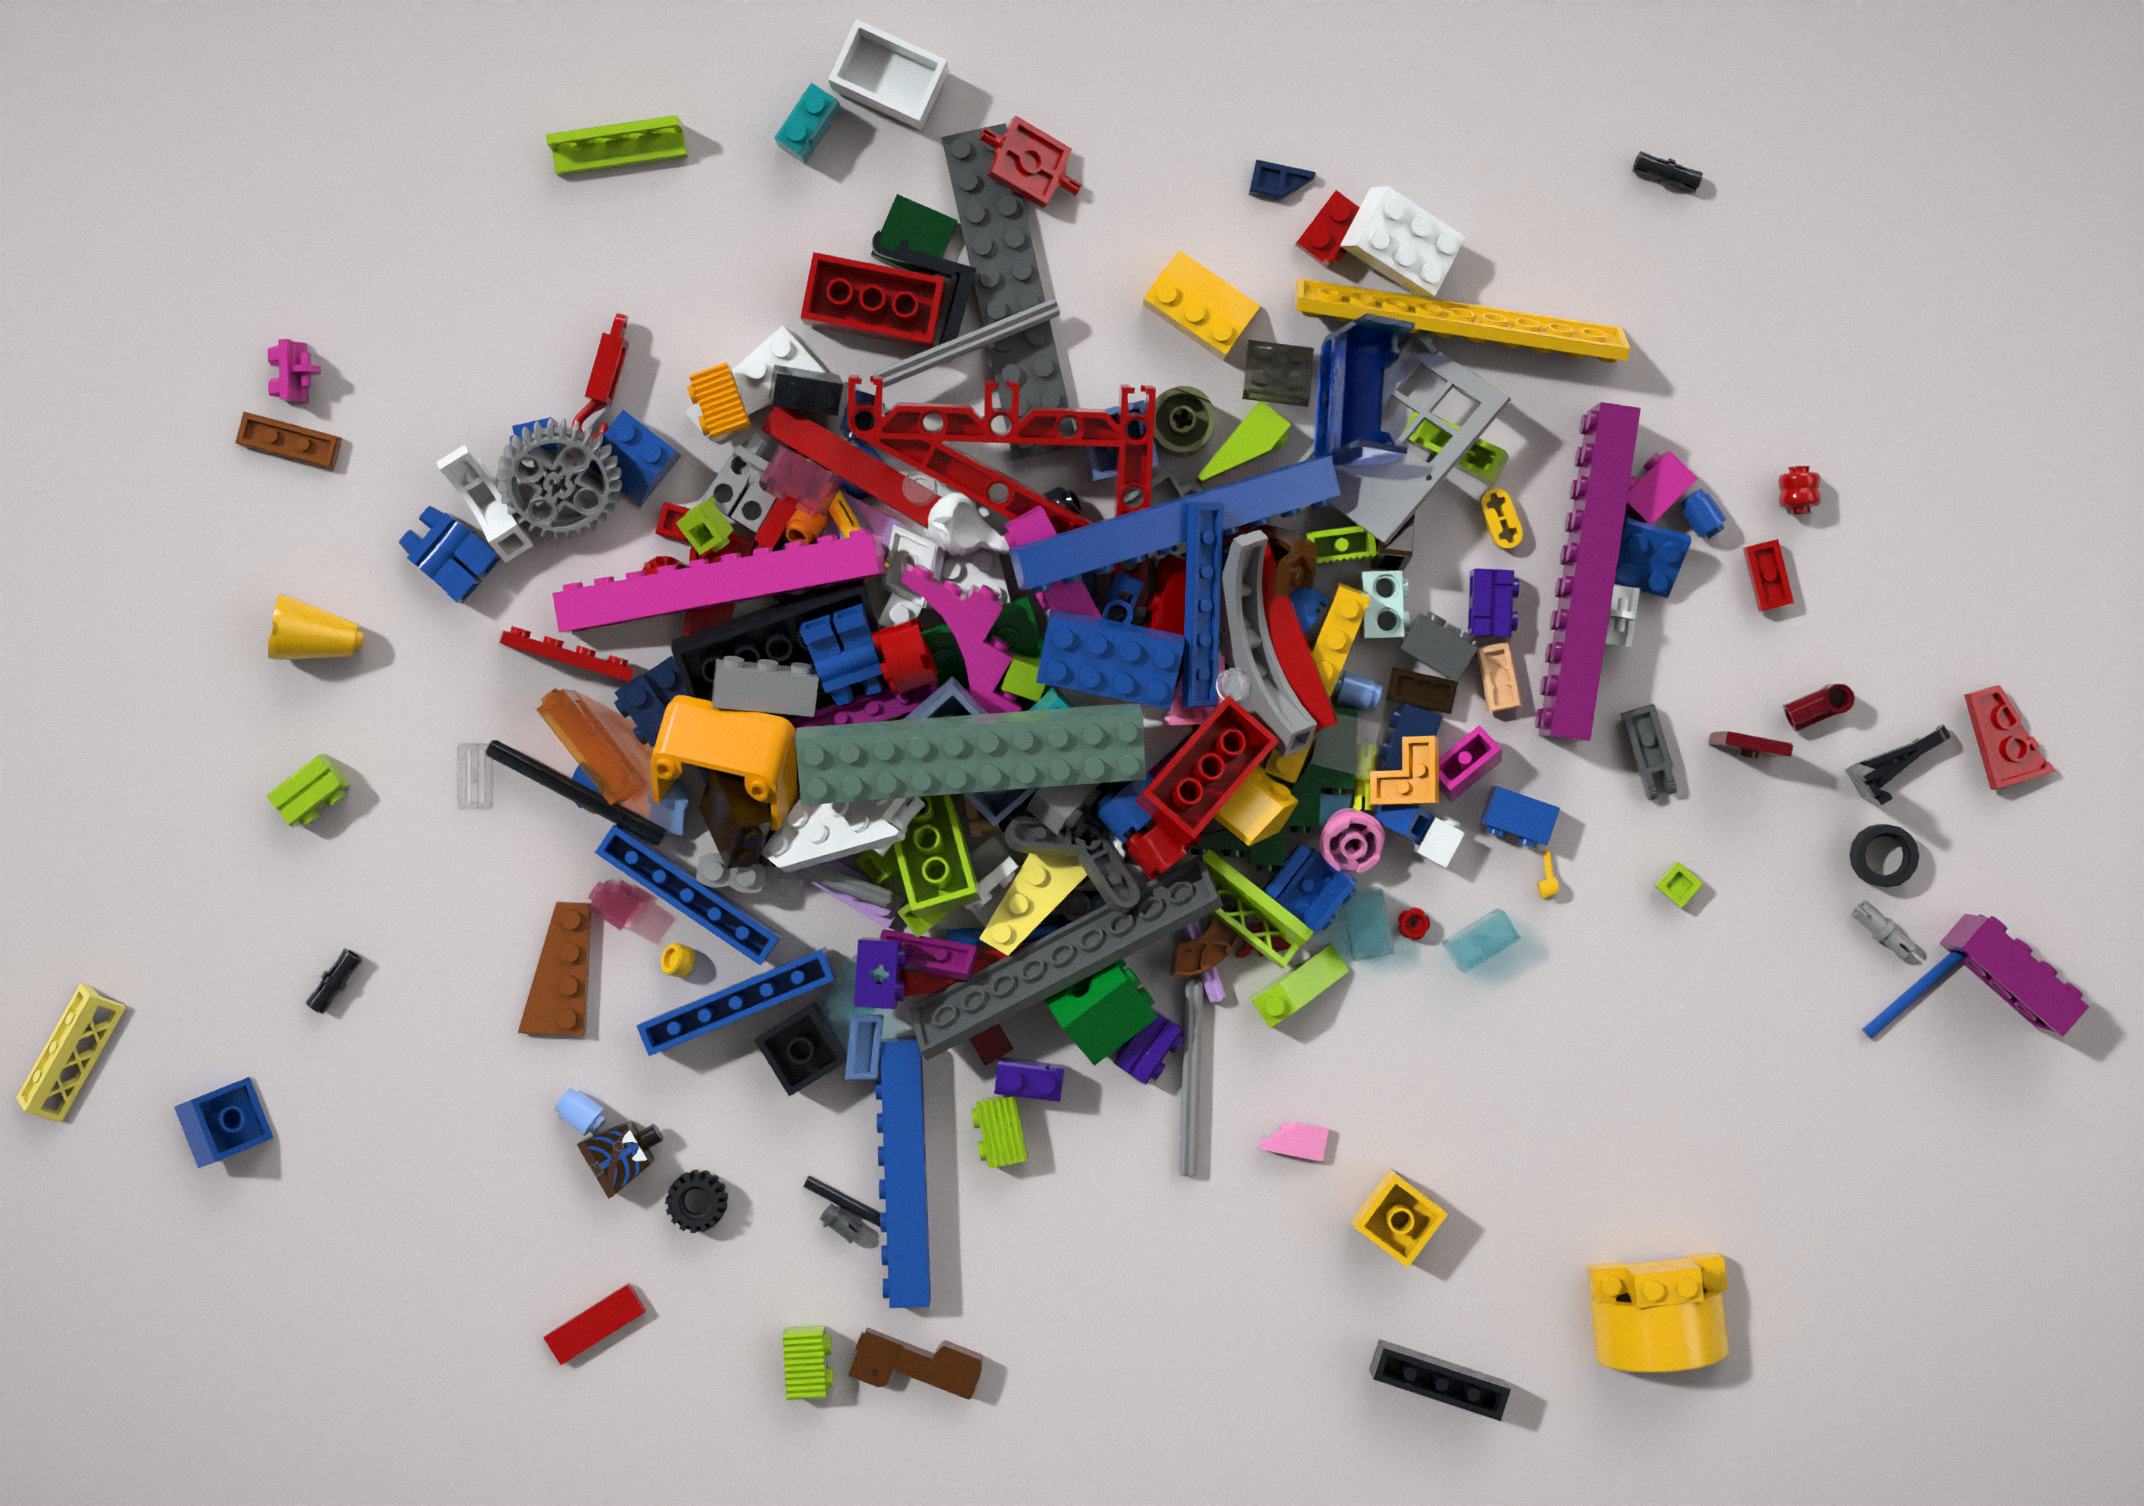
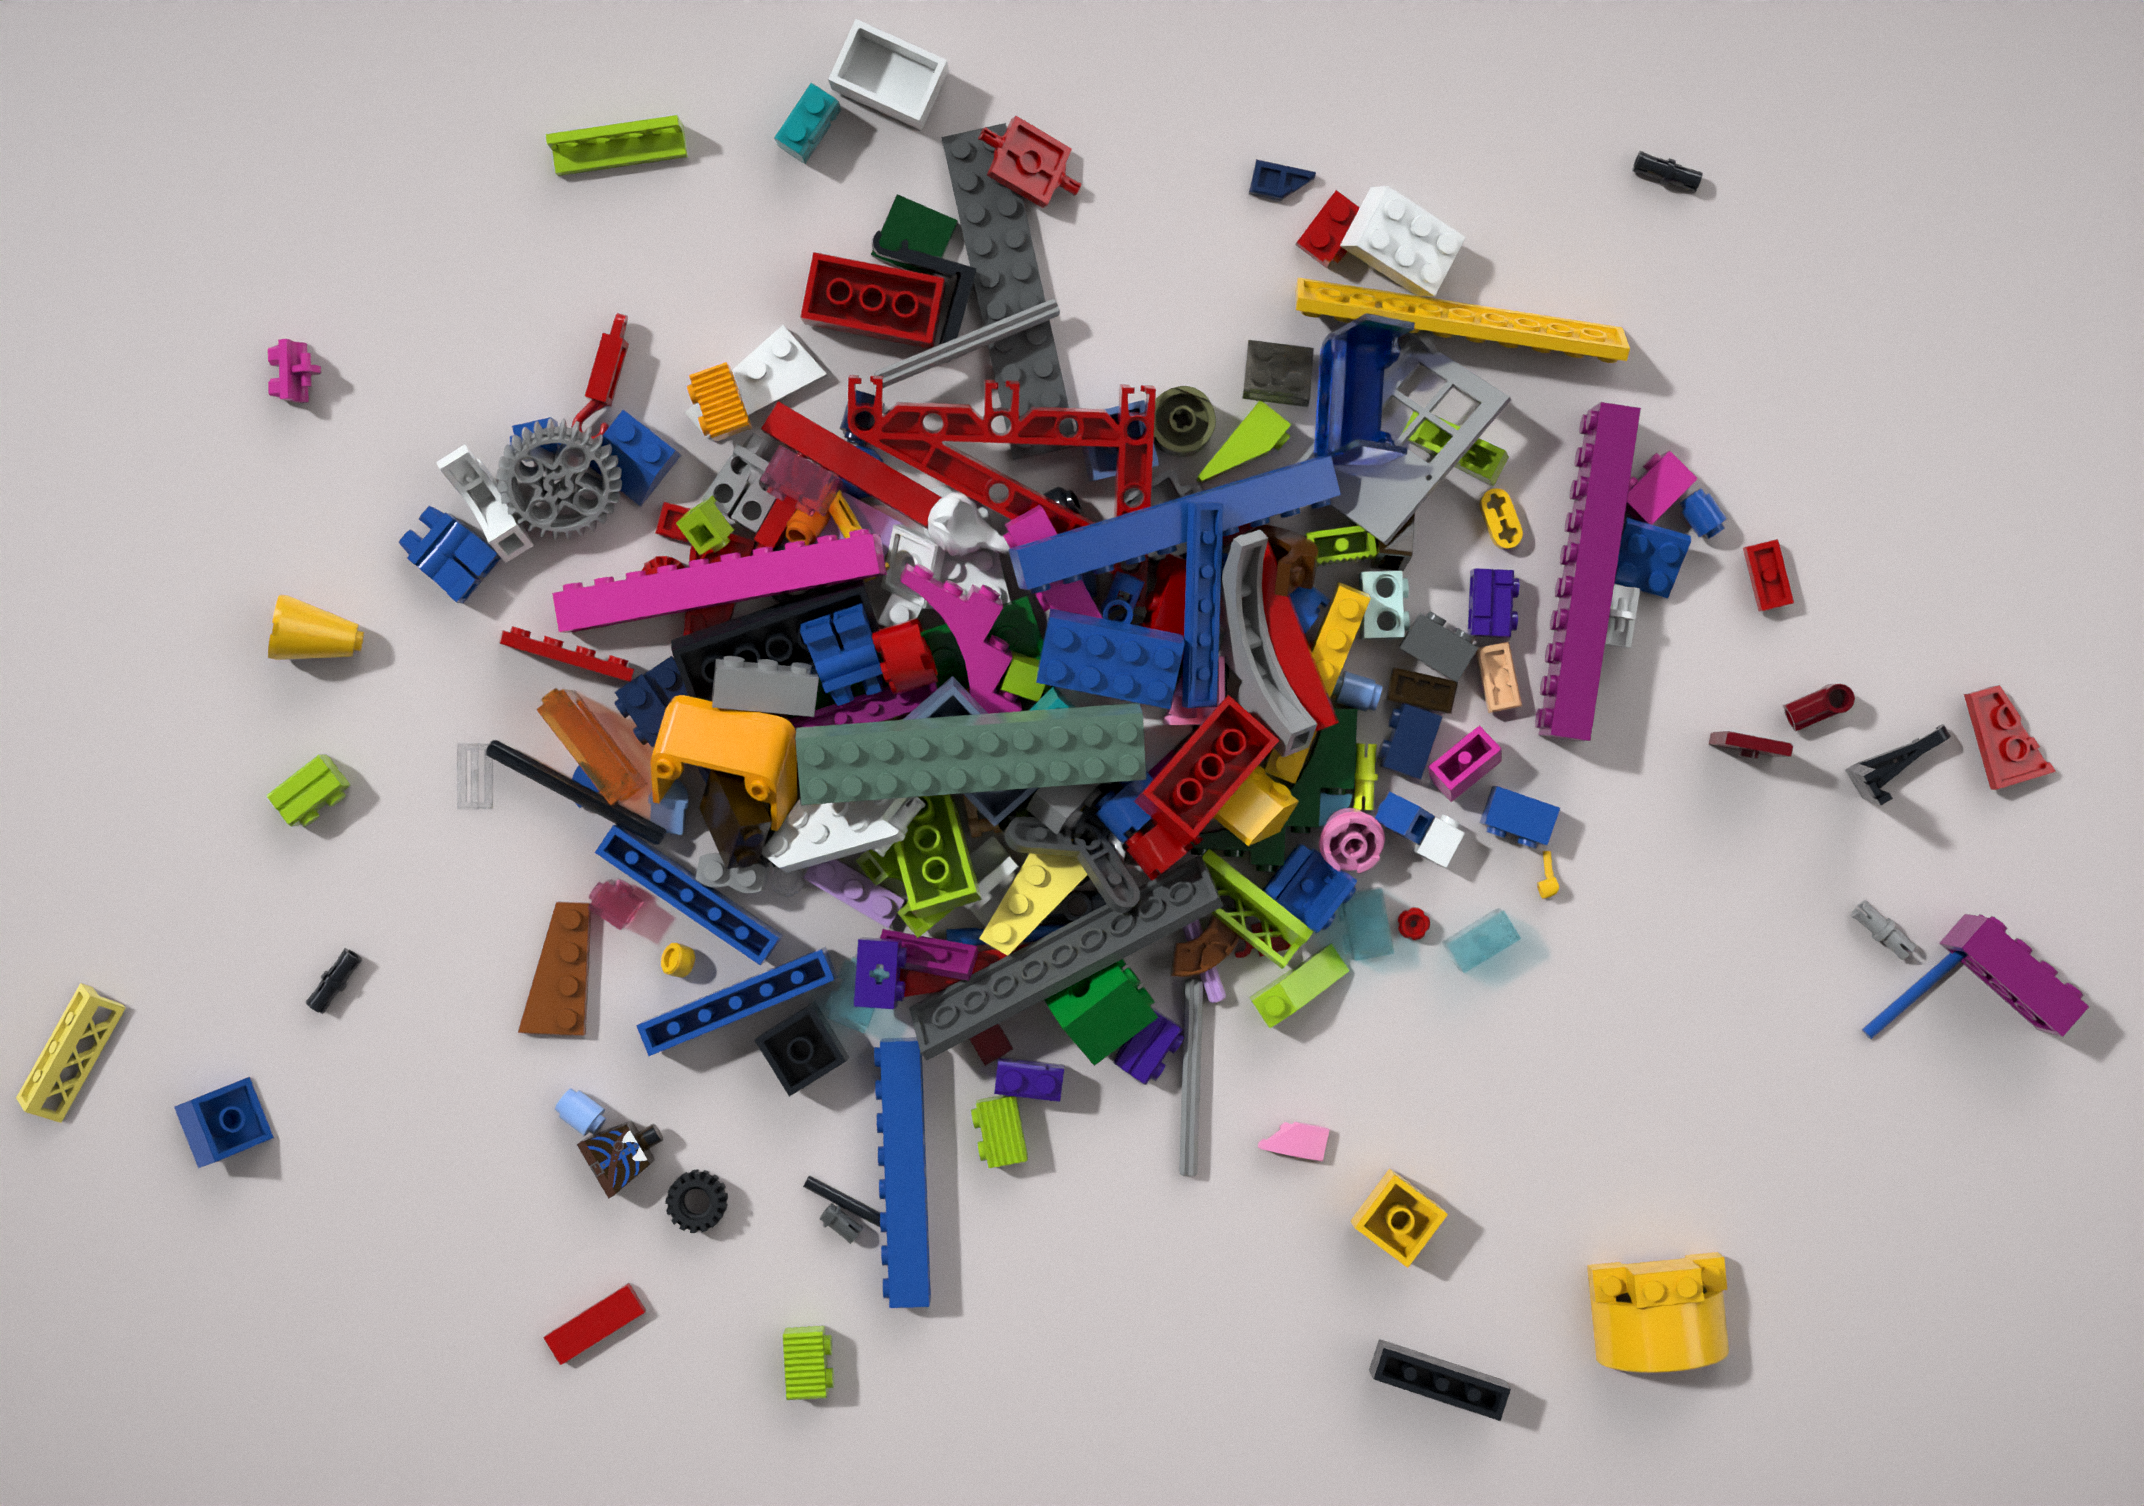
dark orange tile [235,411,342,470] -> none
black brick [769,365,843,416] -> none
light grey axle [797,864,893,908] -> none
medium blue tile [845,1014,884,1080] -> none
reddish brown piece [848,1327,983,1400] -> none
clear tile [902,470,937,506] -> none
yellow slope [1143,250,1261,361] -> none
clear tile [1216,668,1252,702] -> none
clear piece [1310,713,1381,778] -> none
light orange plate [1370,736,1439,806] -> none
dark grey hinge [1620,704,1677,801] -> none
lime plate [1654,861,1703,908] -> none
red piece [1778,466,1821,514] -> none
black tyre [1849,824,1919,888] -> none

